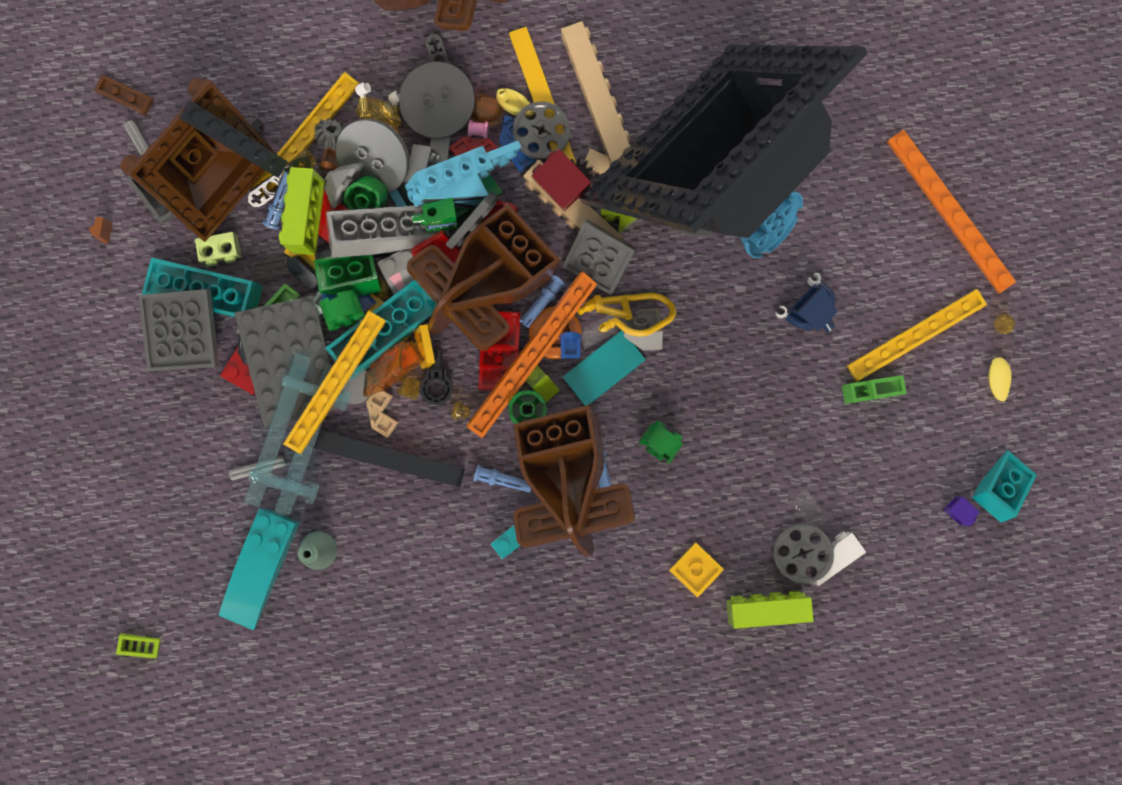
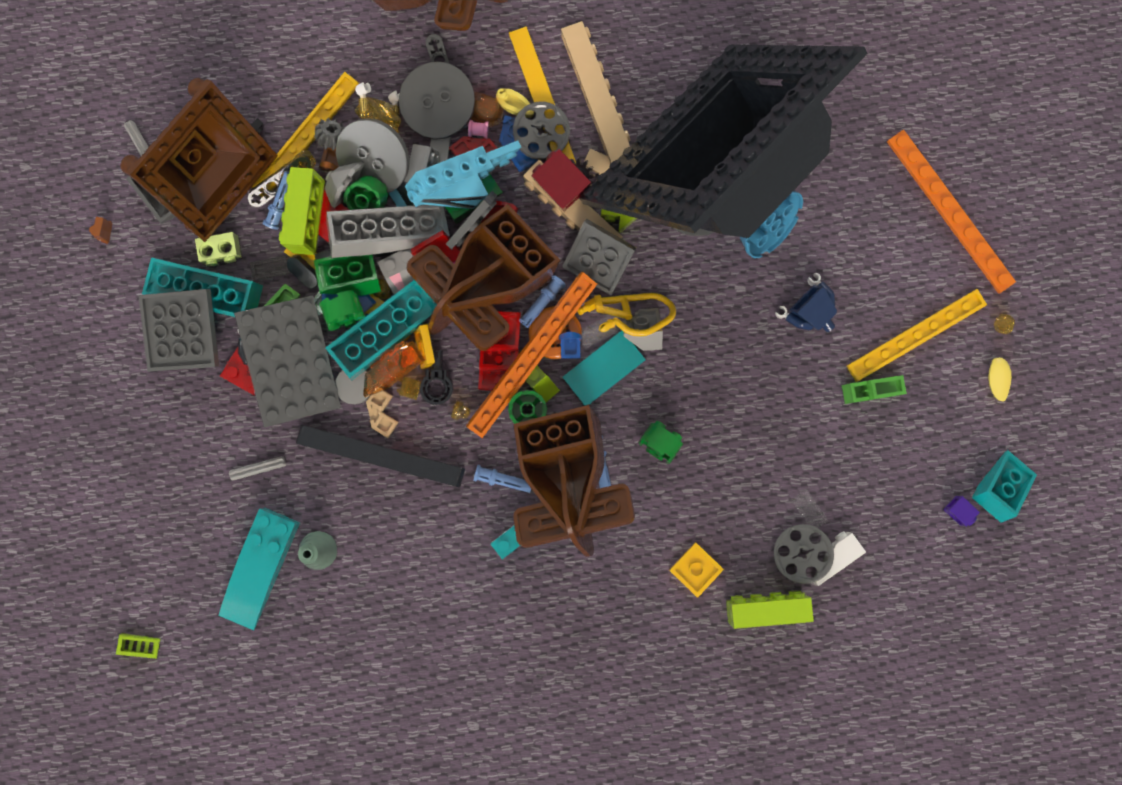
reddish brown tile [94,74,154,116] -> none
black plate [179,100,288,178] -> none
clear light blue fence [244,353,352,516] -> none
yellow tile [283,310,386,454] -> none
green torso [412,198,458,232] -> none

